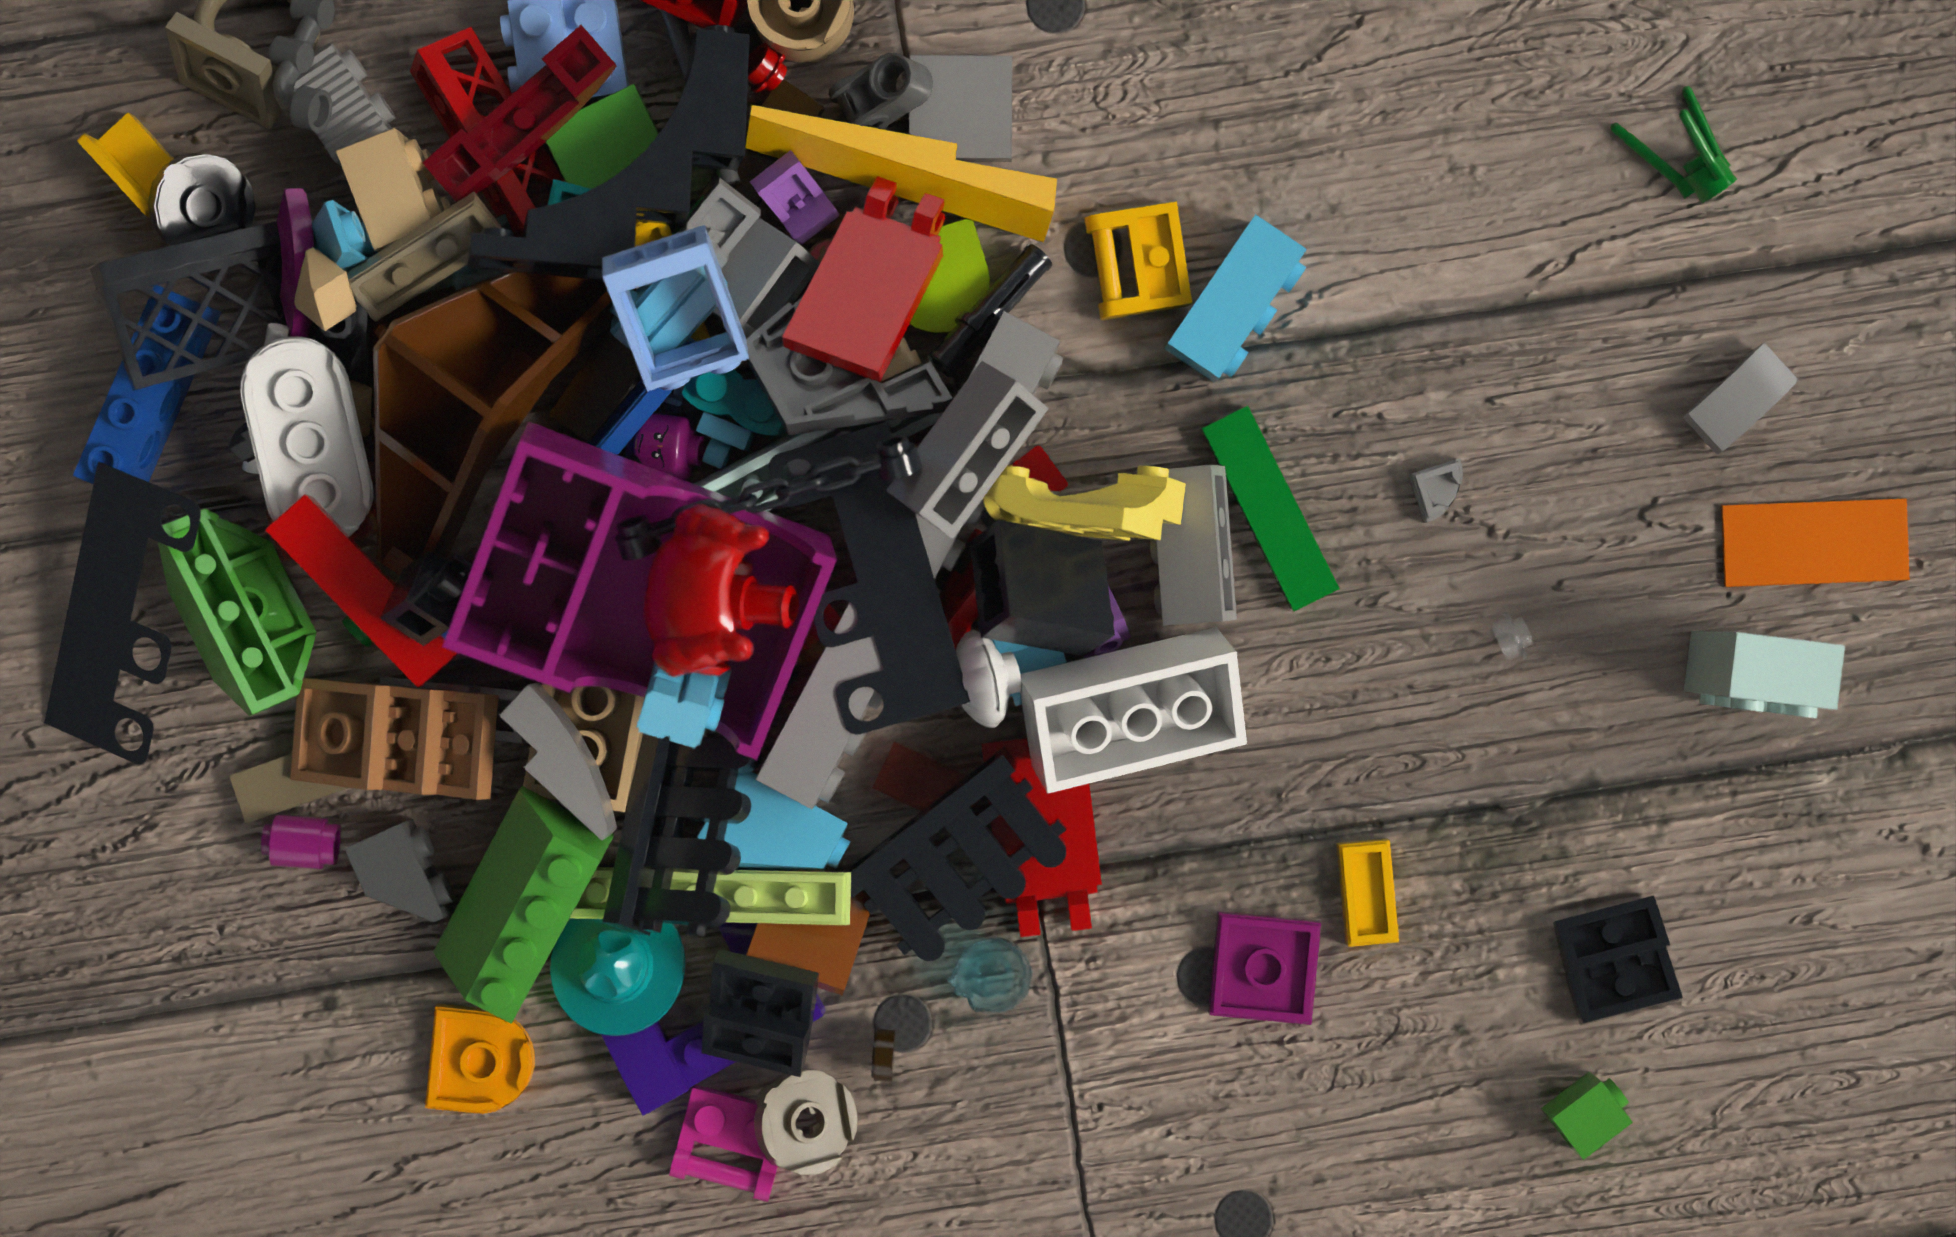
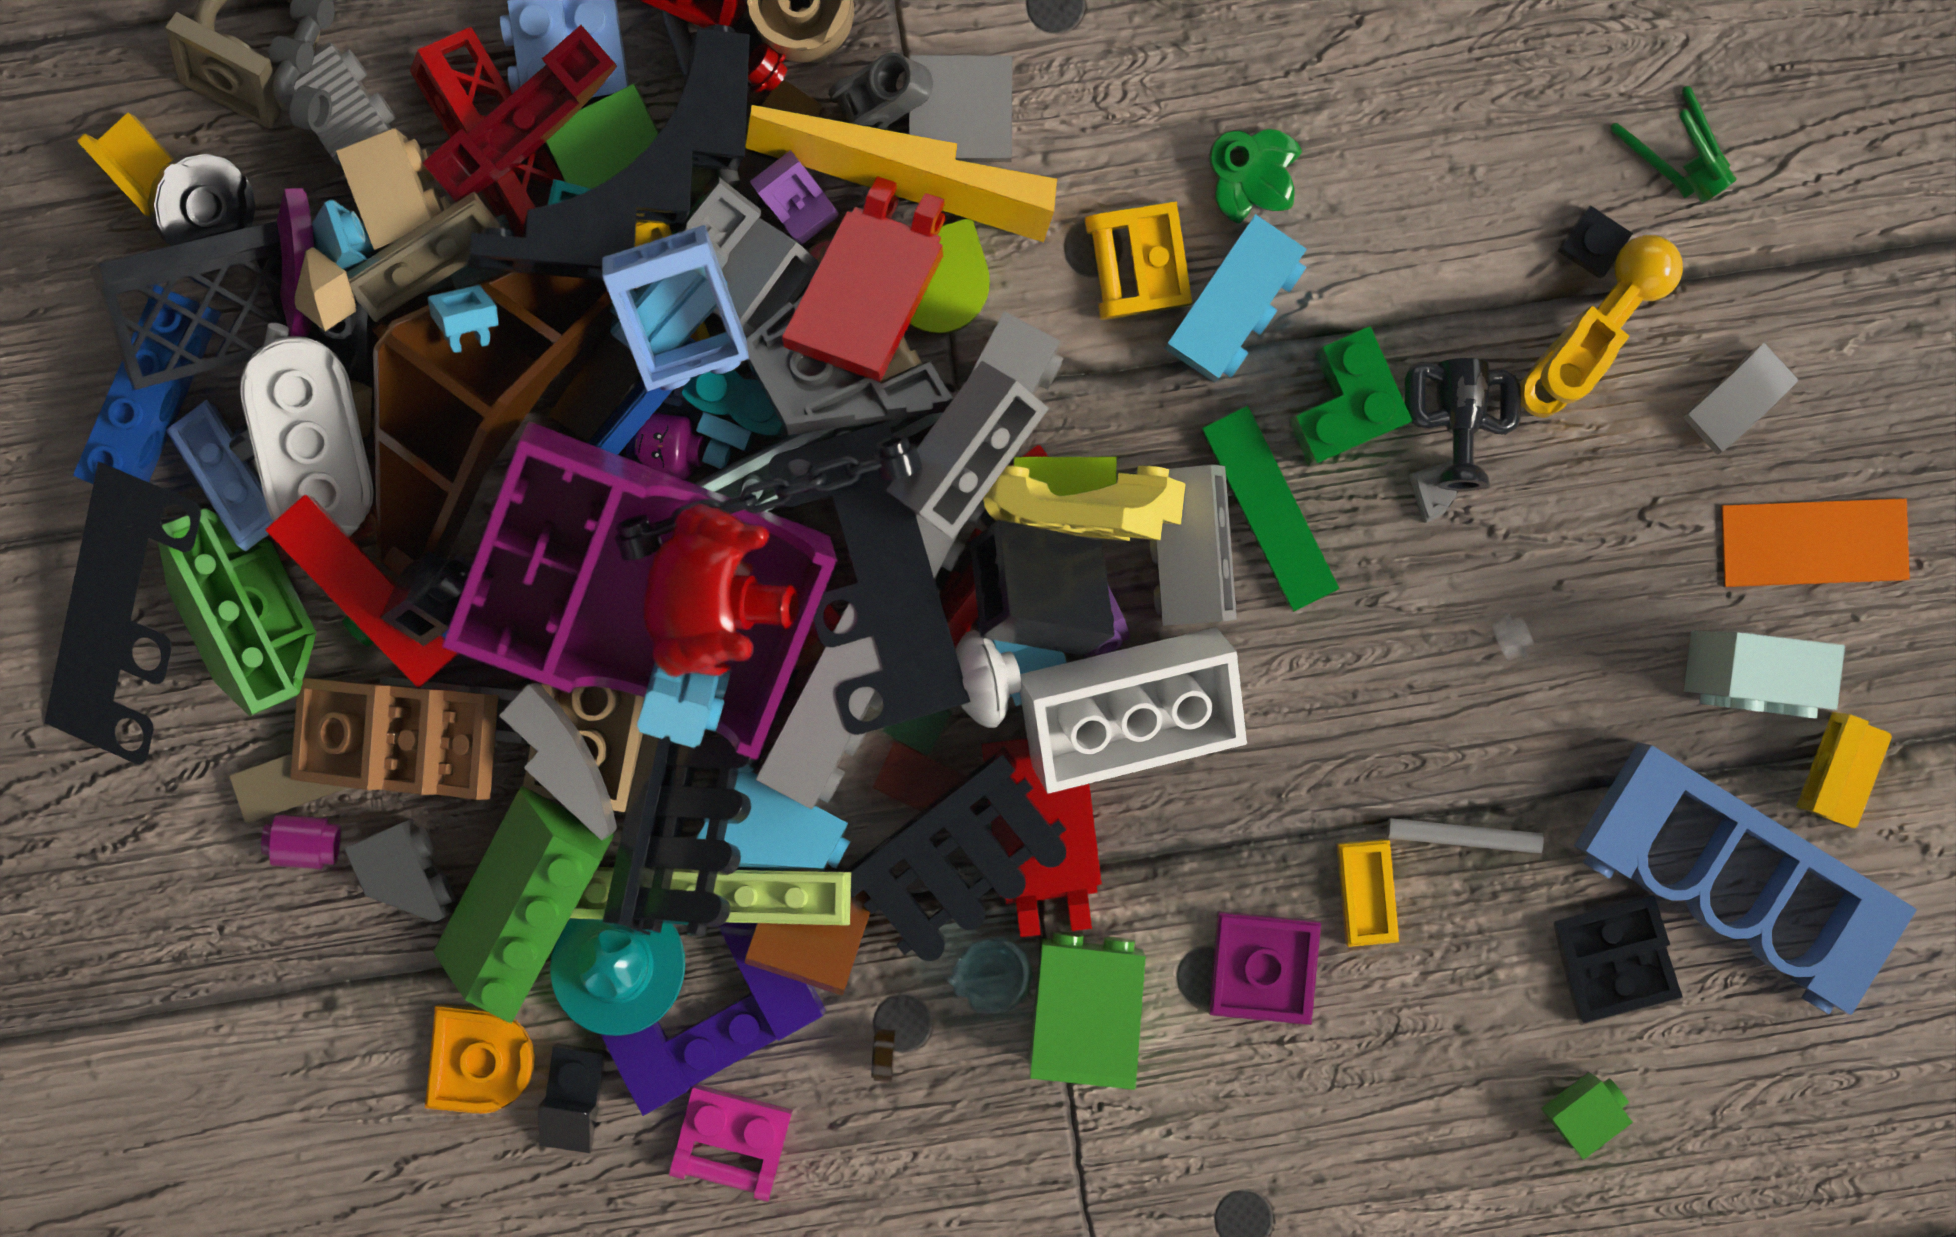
black slope [701,949,819,1077] -> none
plate [754,1069,858,1175] -> none
black pin [928,244,1052,377] -> none
none -> light blue tile [166,400,274,551]
none -> medium azure tile [428,285,499,353]
none -> black slope [538,1043,607,1153]
none -> clear green tile [883,709,953,756]
none -> lime tile [1013,457,1117,496]
none -> bright green slope [1028,931,1146,1090]
none -> green plate [1209,129,1302,224]
none -> green brick [1288,326,1412,467]
none -> light grey bar [1387,818,1544,854]
none -> black piece [1404,358,1521,491]
none -> yellow piece [1520,235,1683,418]
none -> black plate [1558,205,1633,279]
none -> medium blue fence [1574,742,1917,1015]
none -> yellow panel [1796,712,1892,828]

